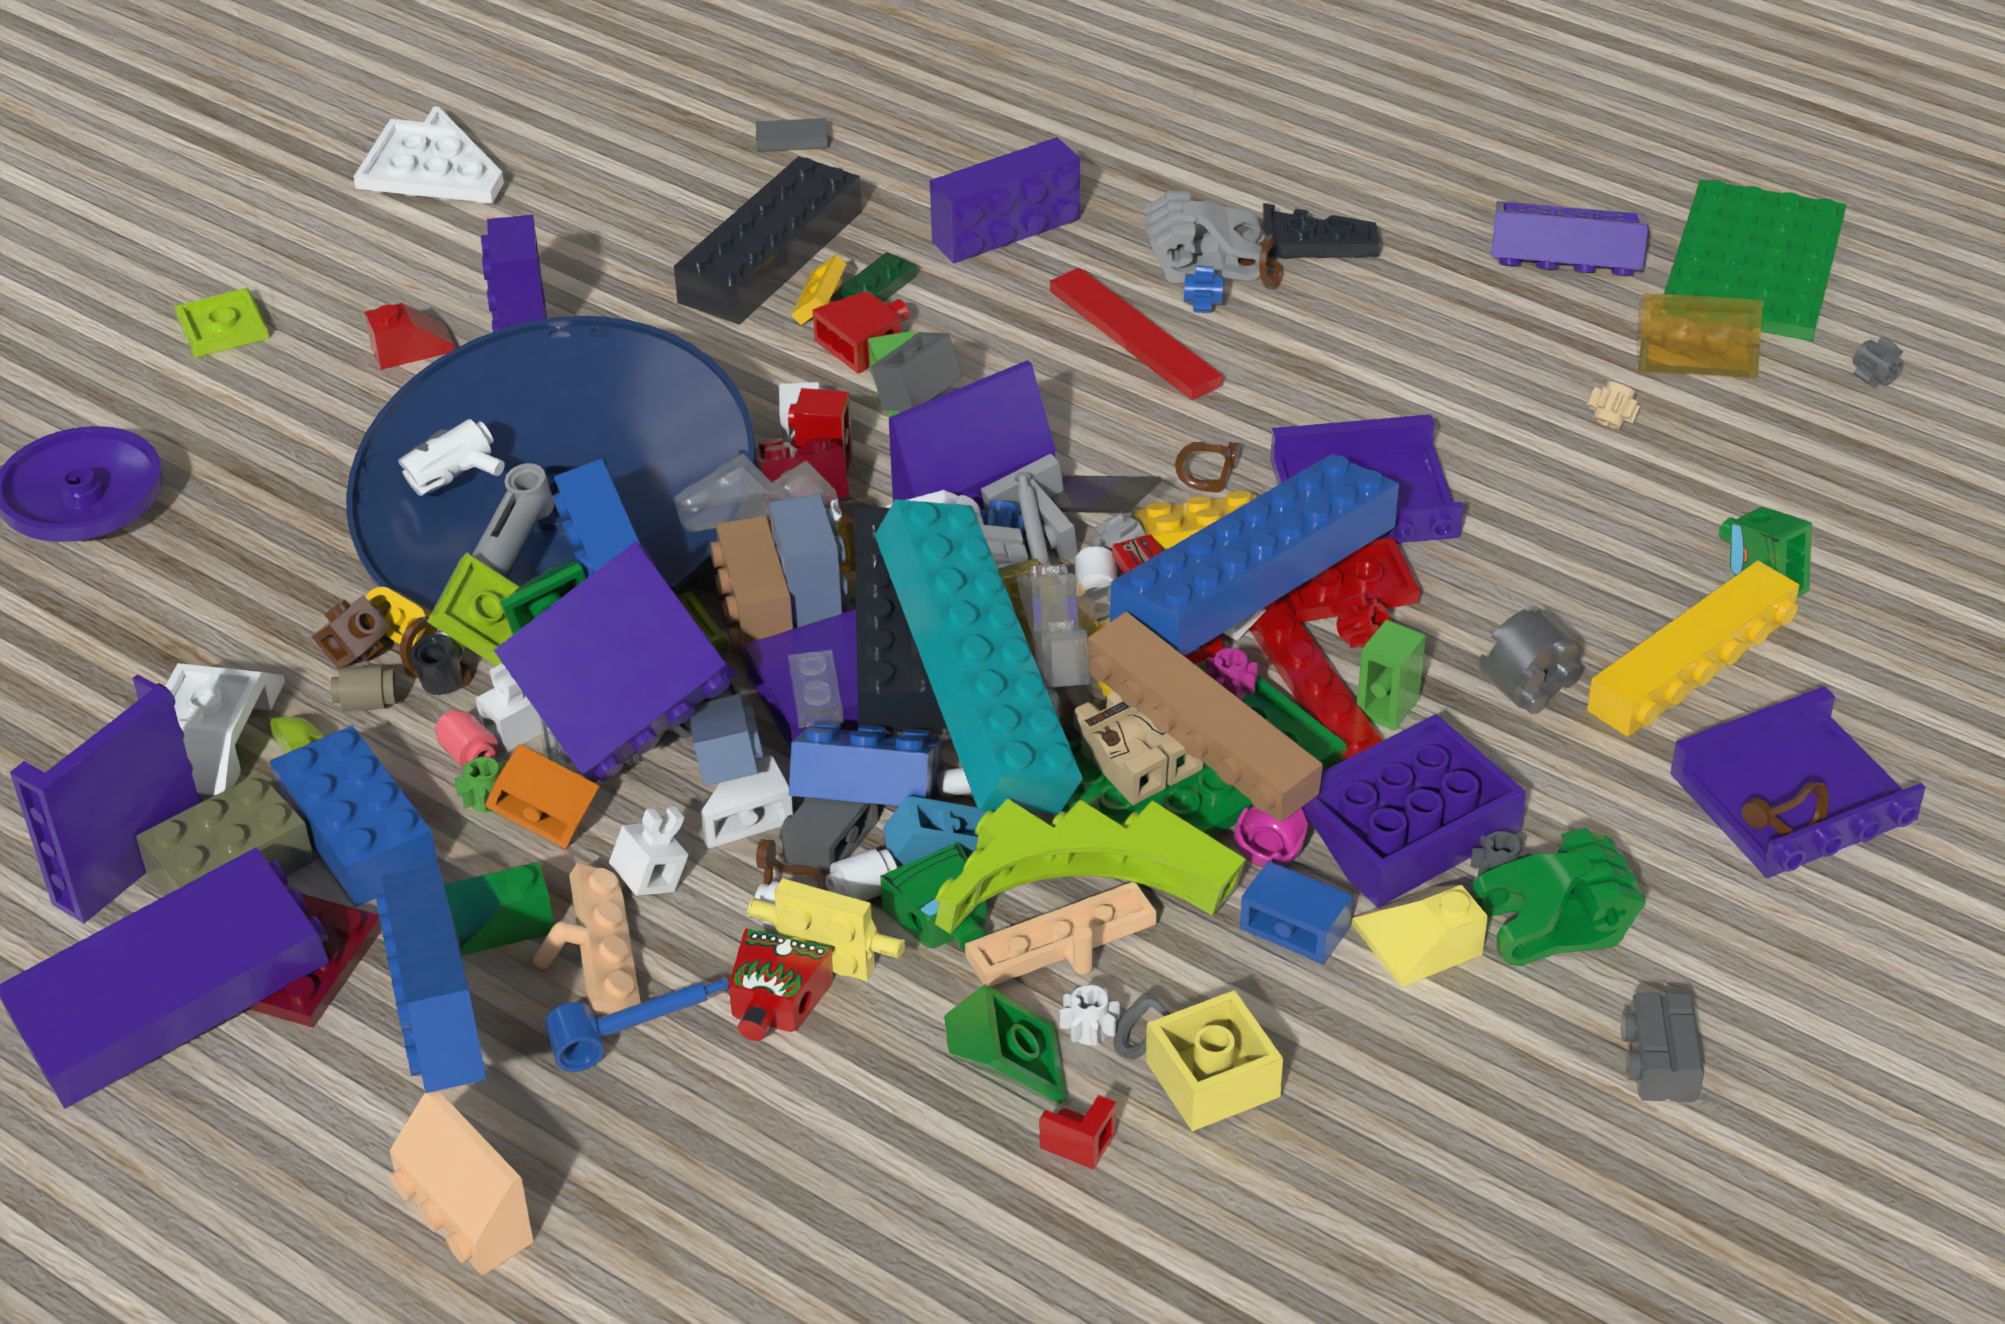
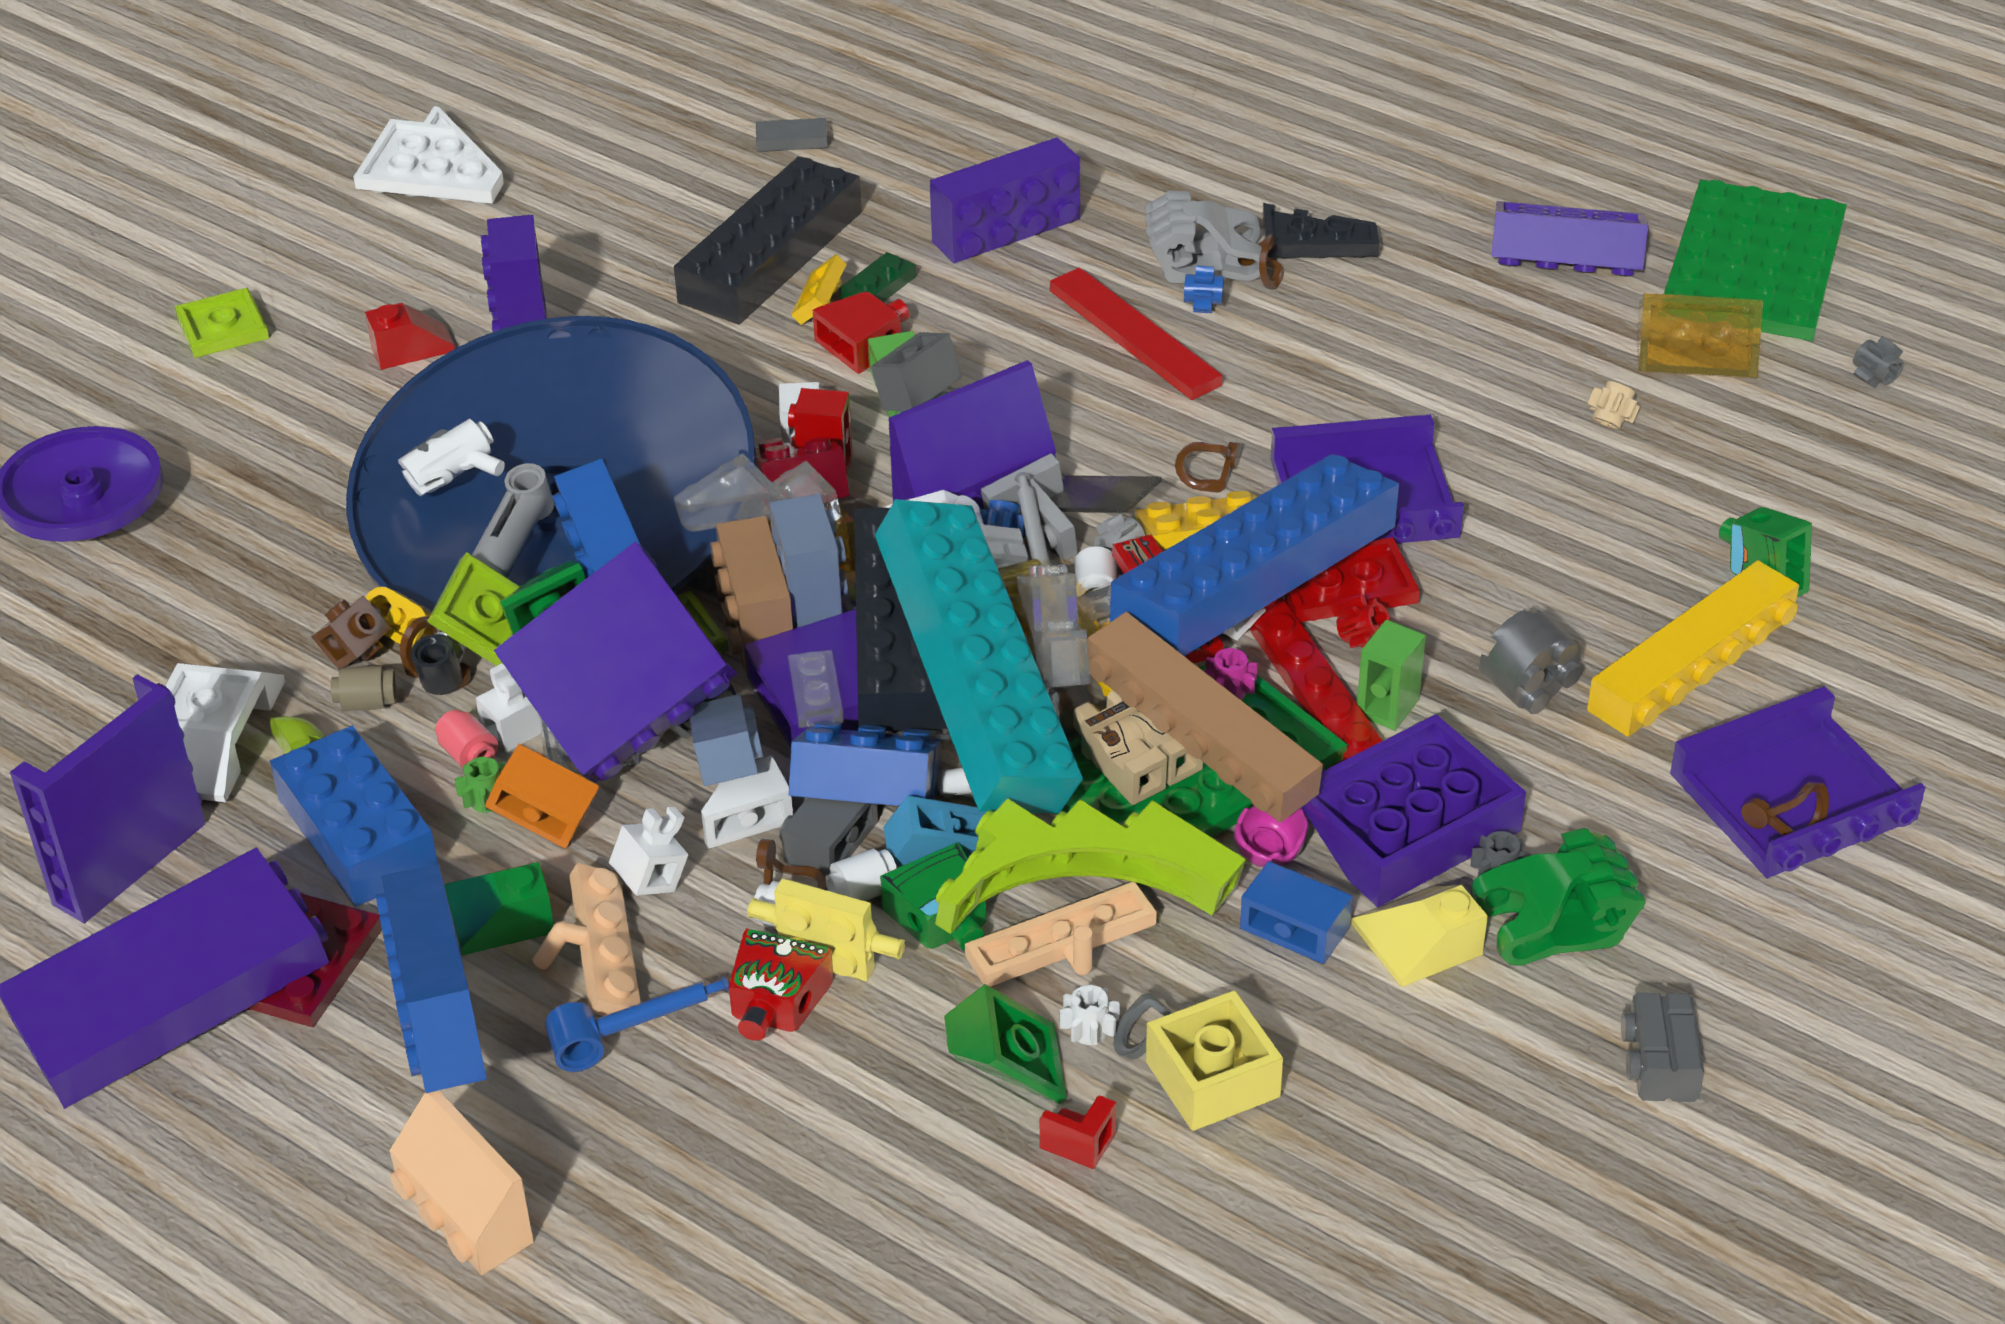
olive piece [136,773,314,896] -> none

